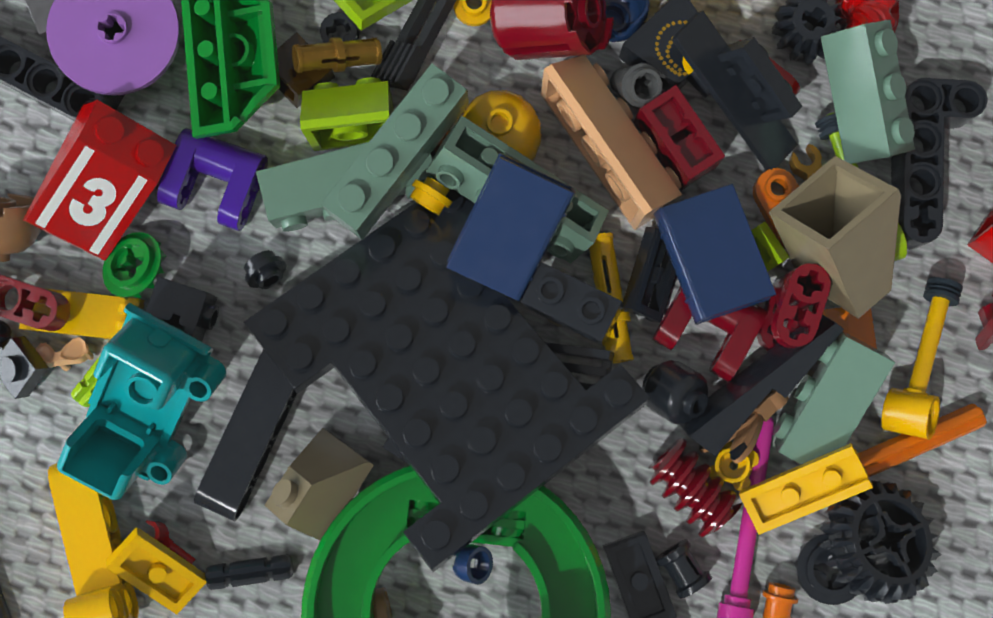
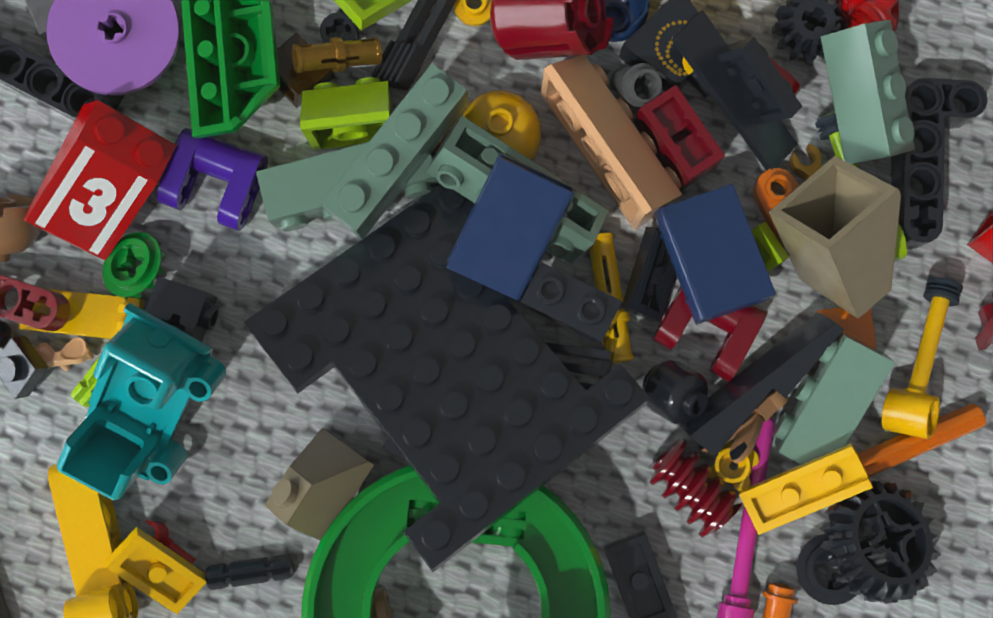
black beam [194,350,297,522] -> none
black plate [244,250,287,289] -> none
yellow plate [410,176,452,215] -> none
dark blue hinge [452,544,493,585] -> none
black bush [656,539,712,599] -> none
dark red connector [757,263,831,351] -> none

